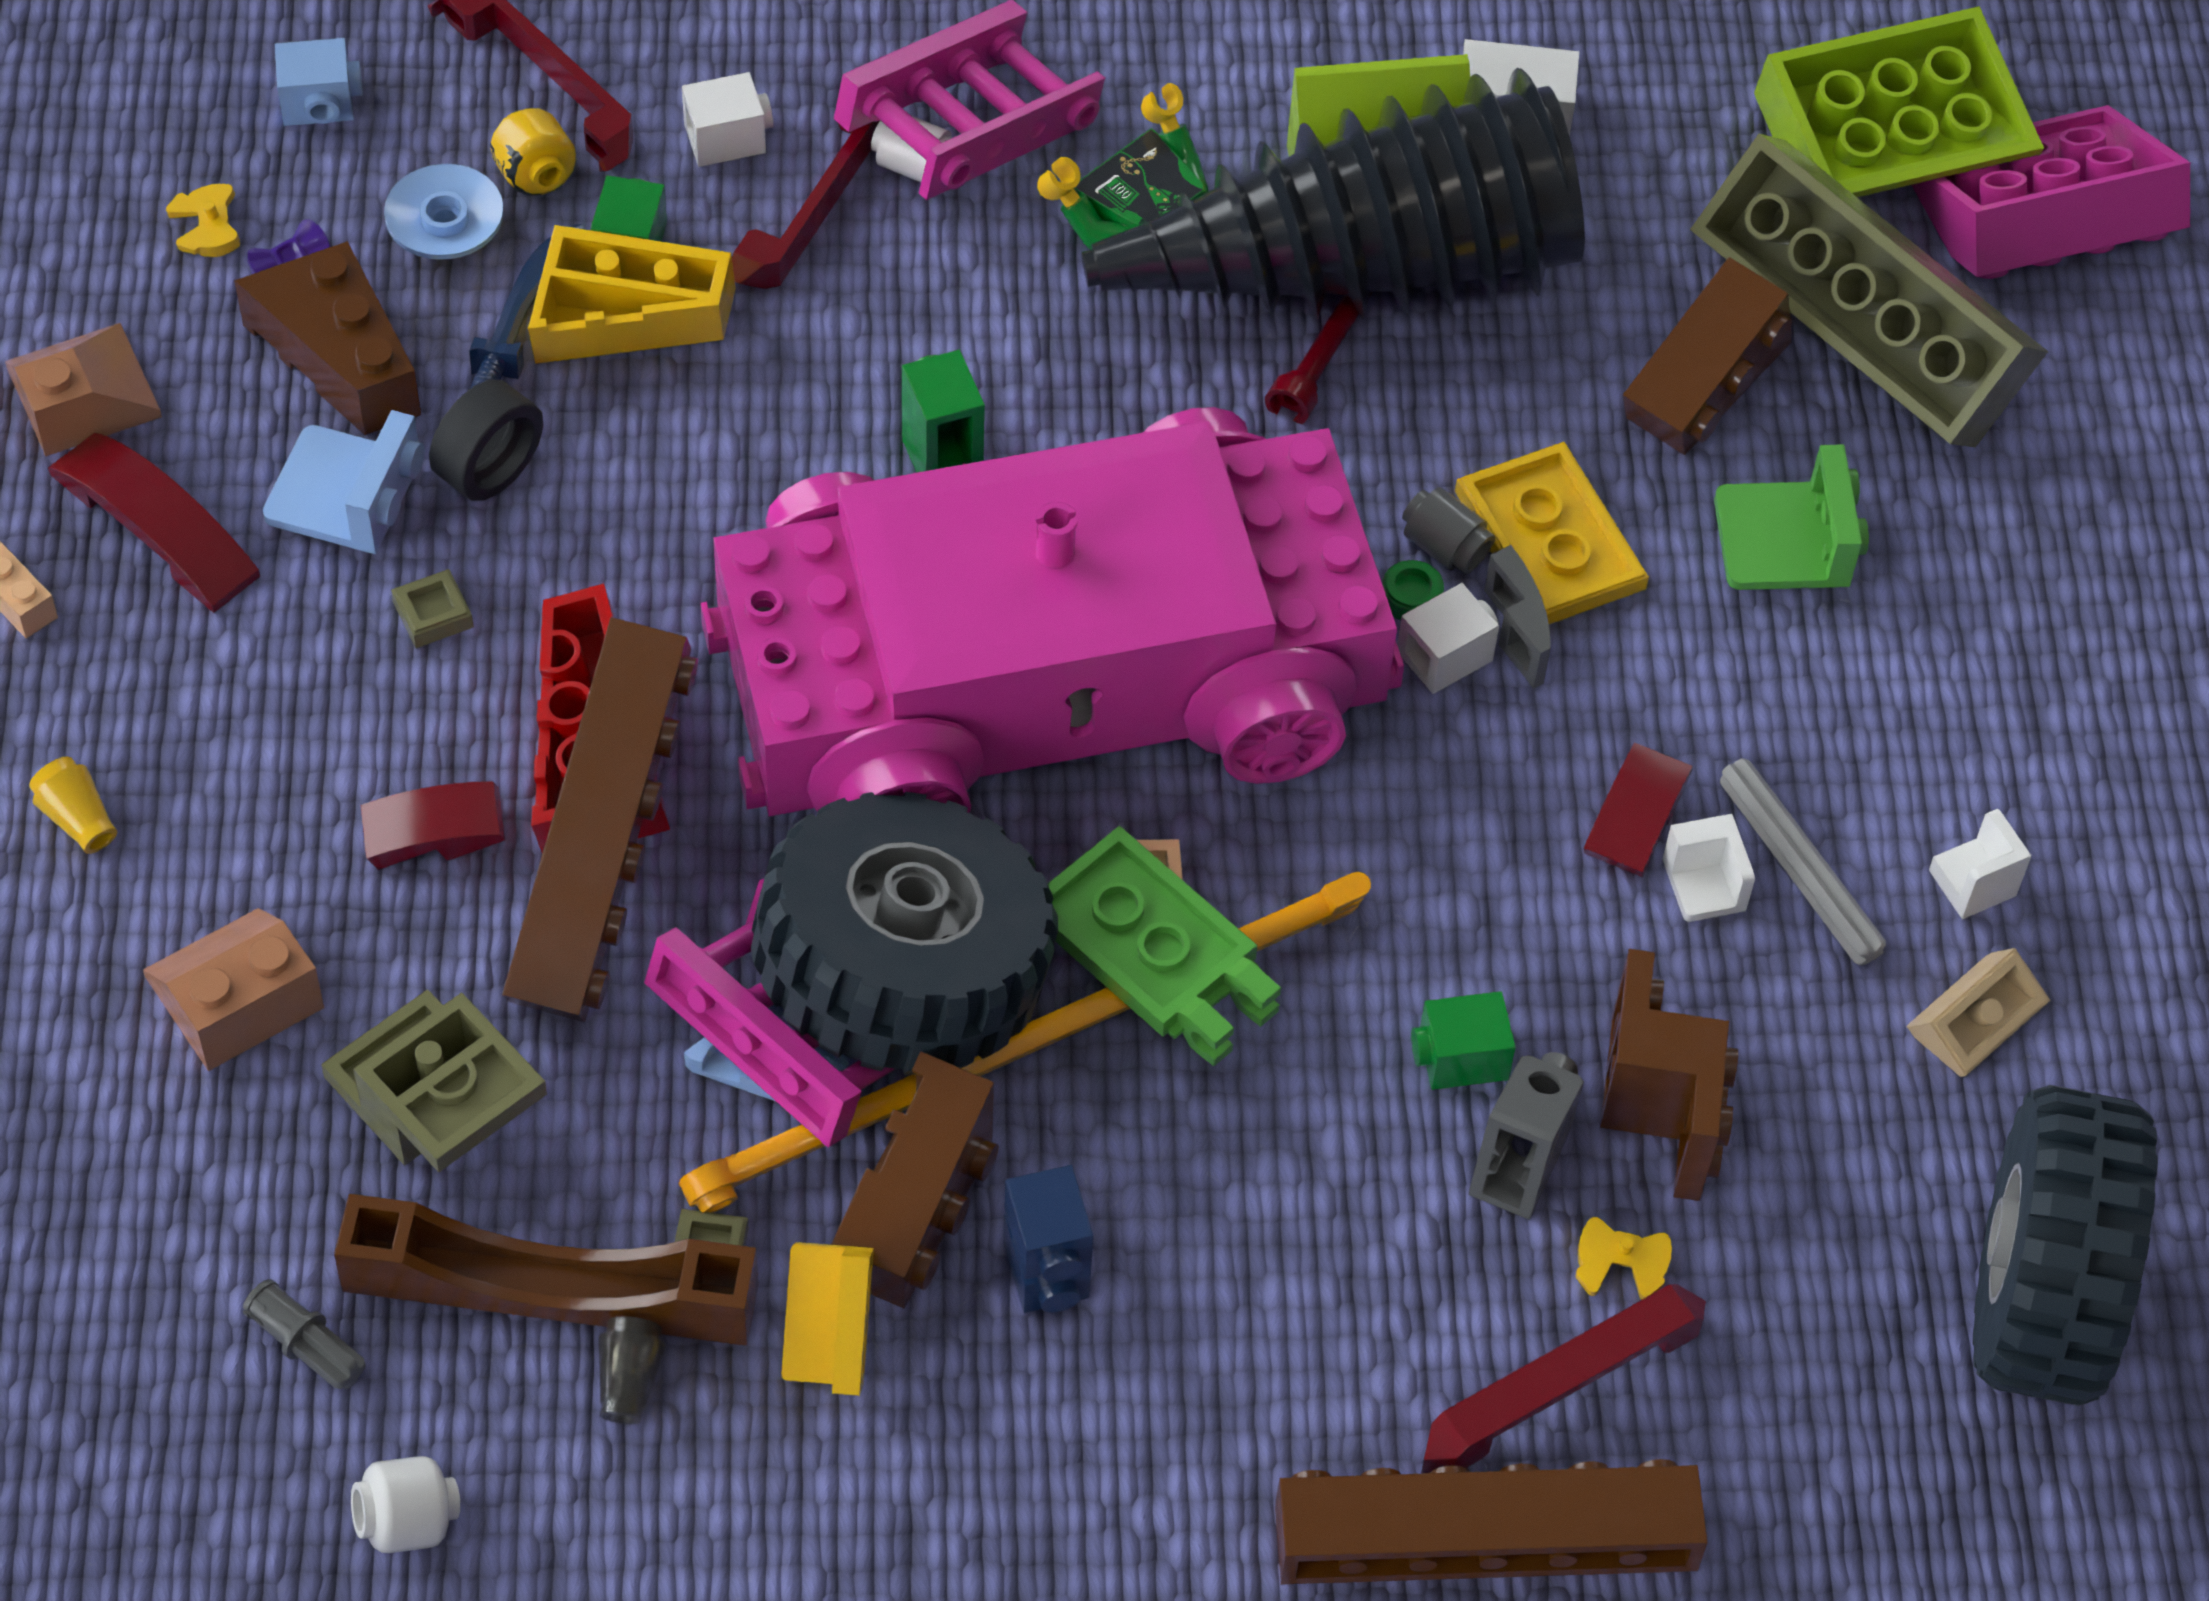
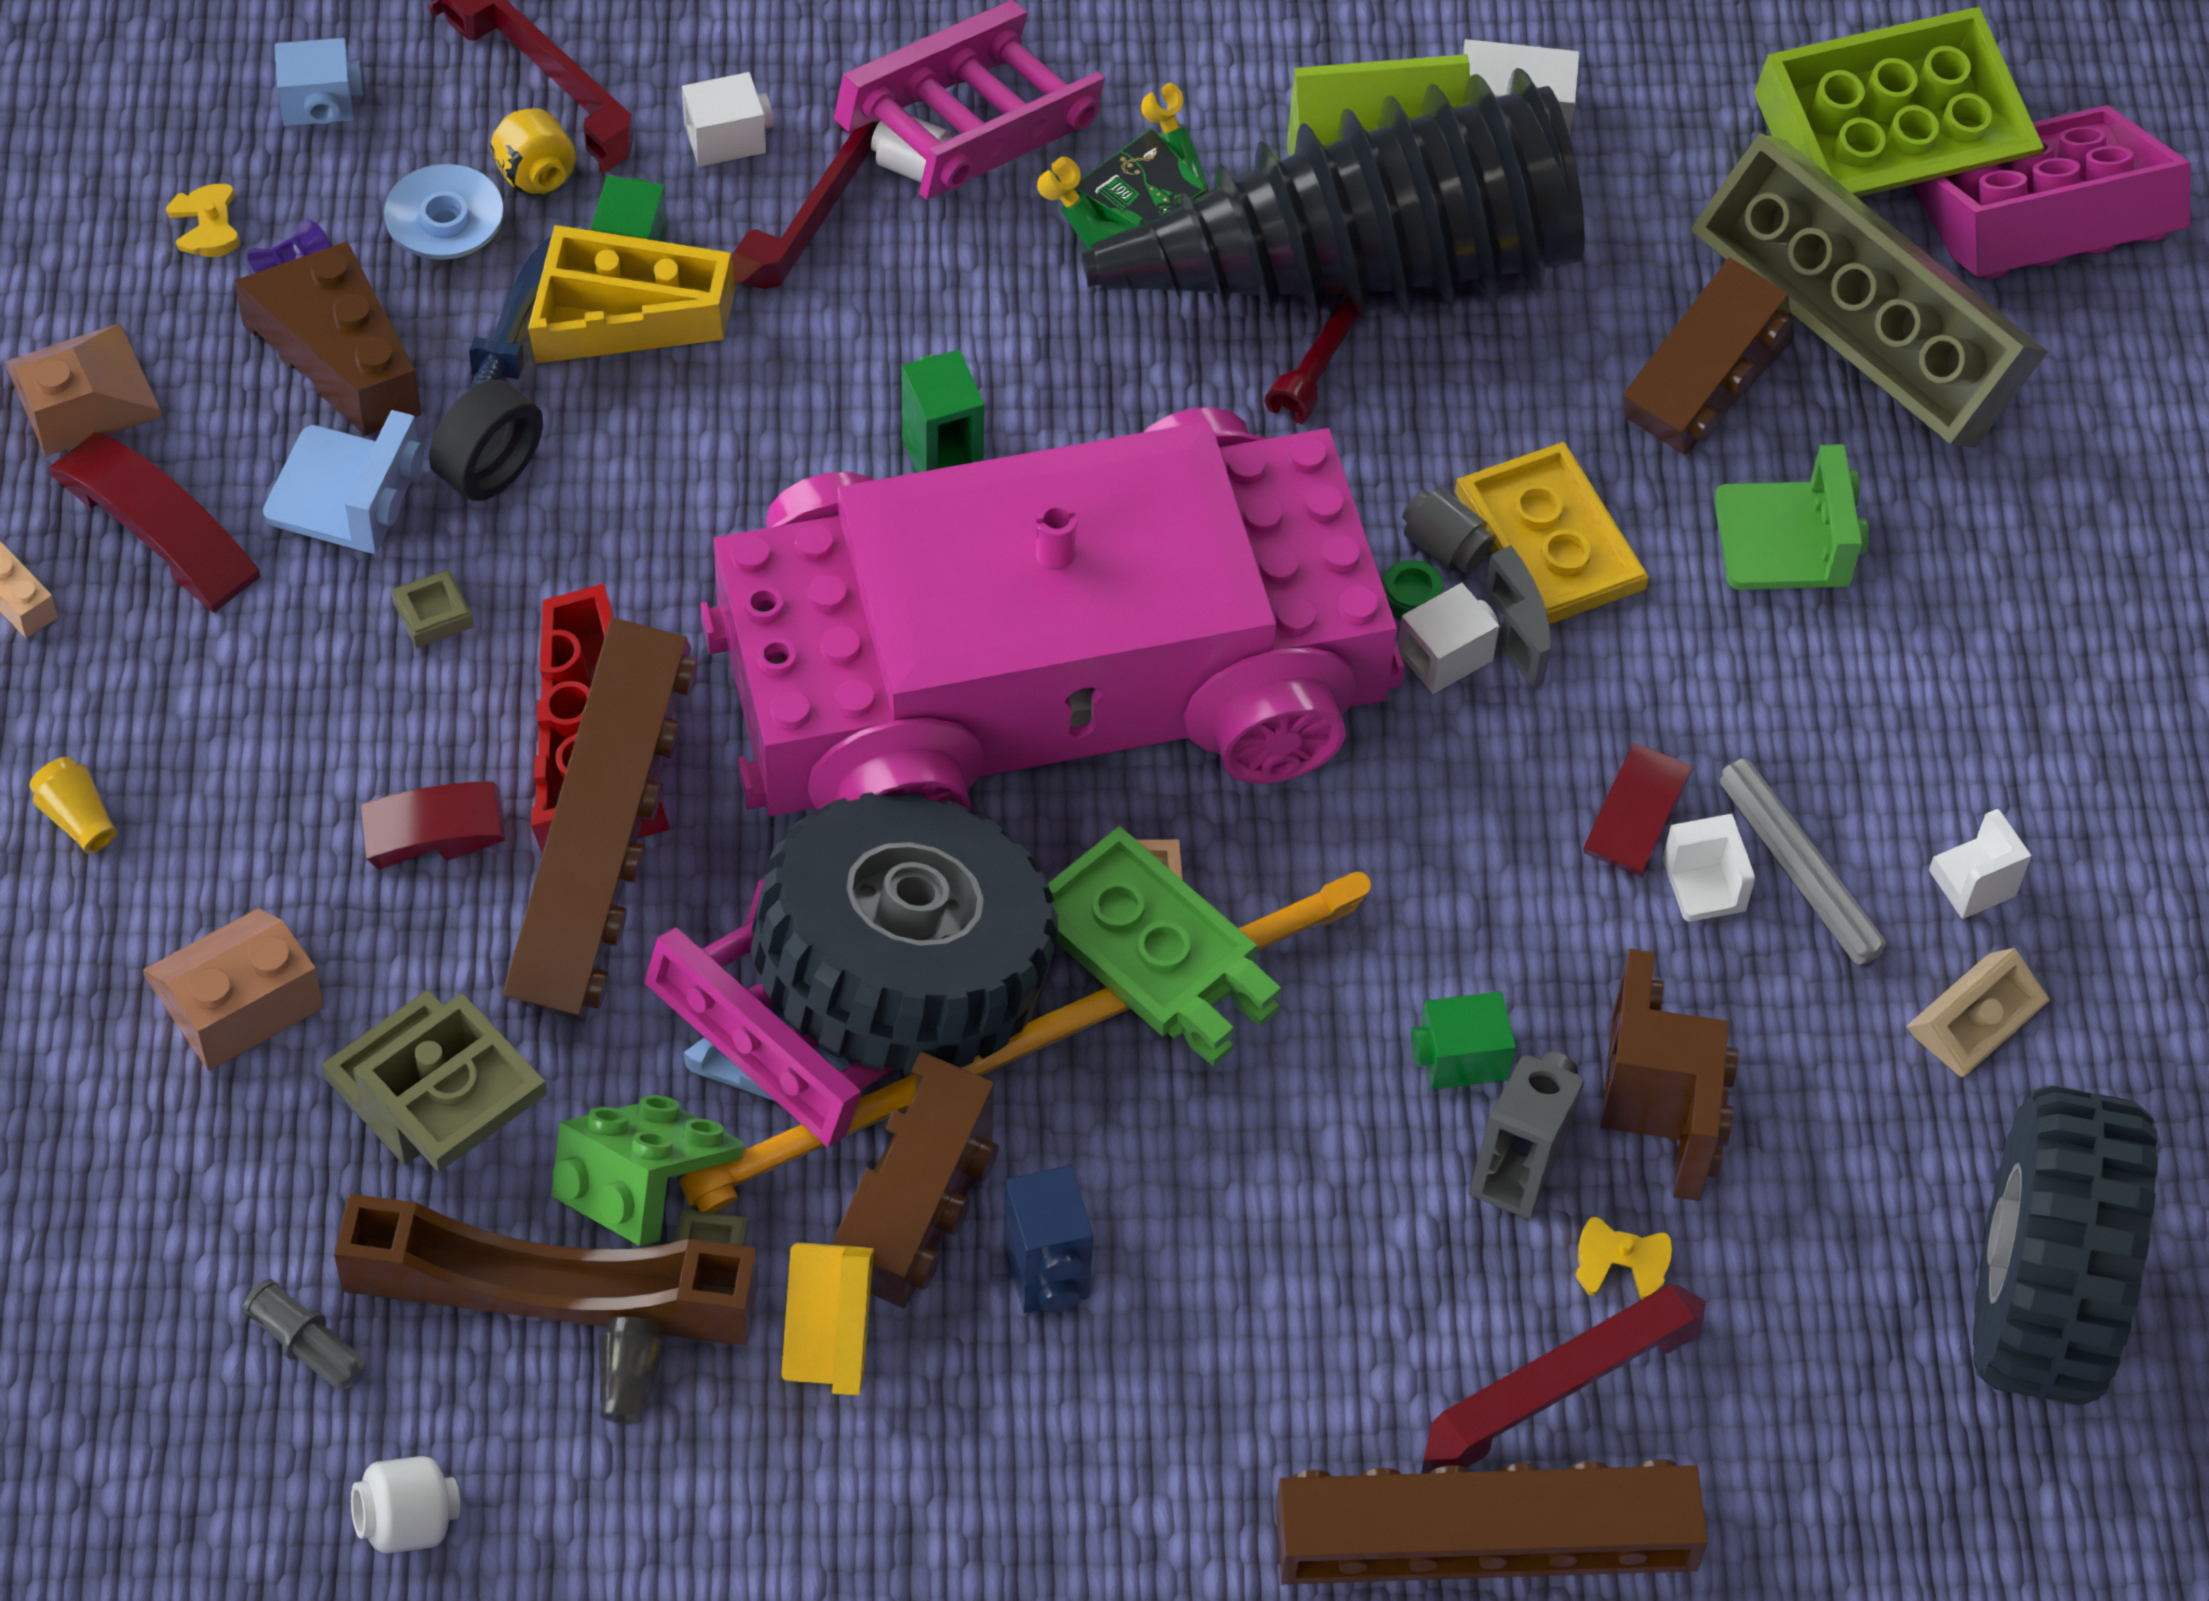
none -> bright green bracket [551,1095,744,1246]

